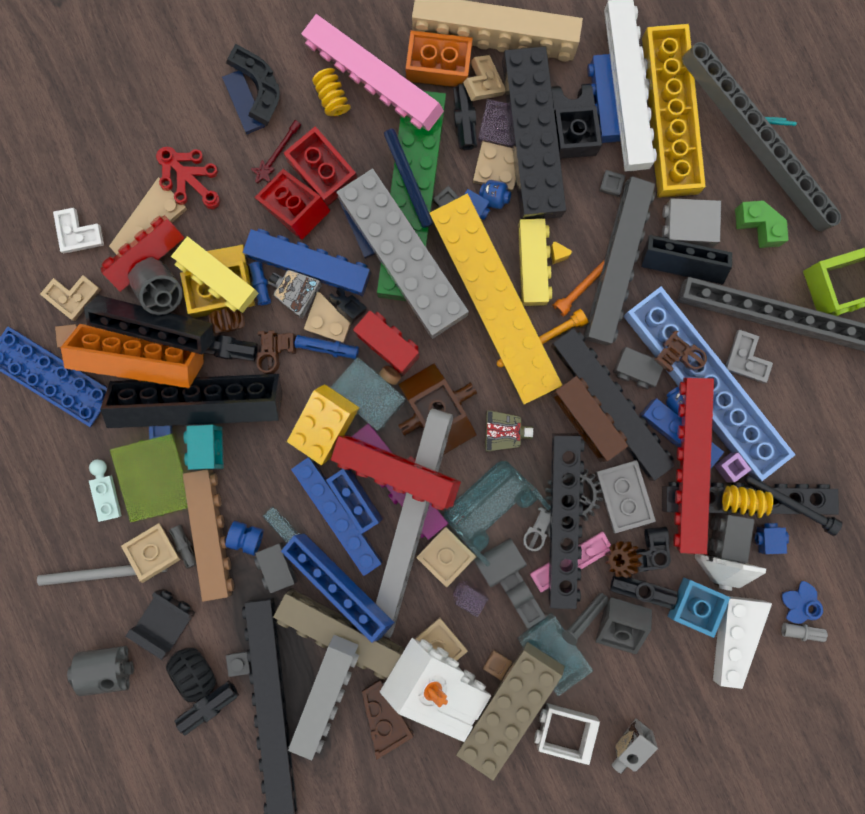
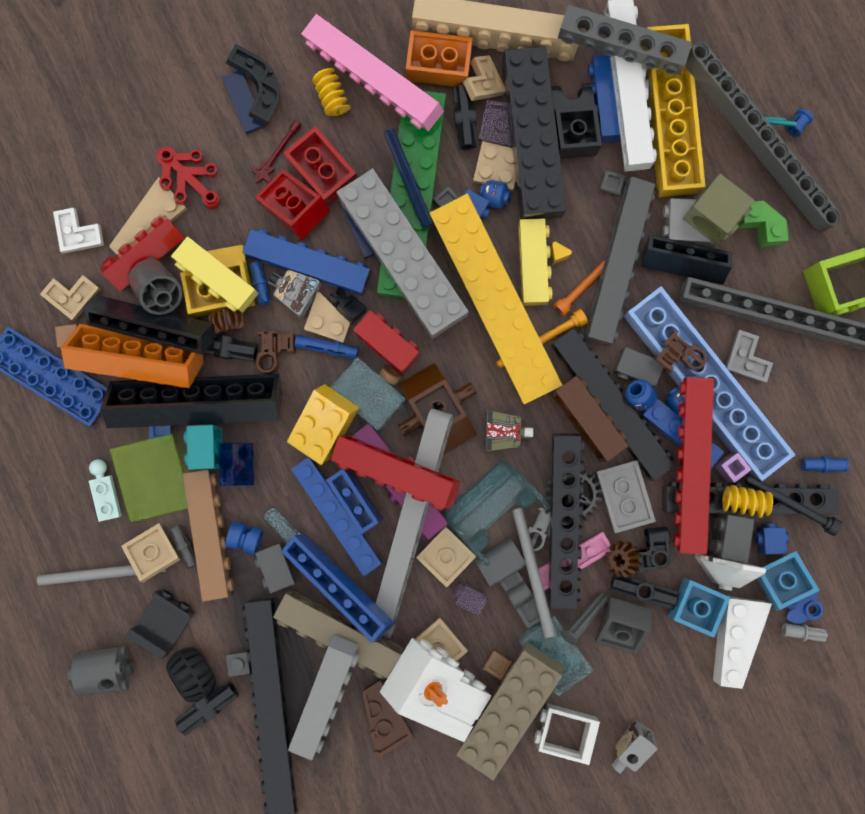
none -> clear blue brick [219,442,254,486]
none -> light grey piece [512,508,555,639]
none -> dark grey brick [558,5,692,75]
none -> blue head [625,379,657,410]
none -> olive brick [682,173,755,244]
none -> dark azure brick [757,551,820,612]
none -> blue bush [785,108,813,137]
none -> blue pin [801,456,849,473]

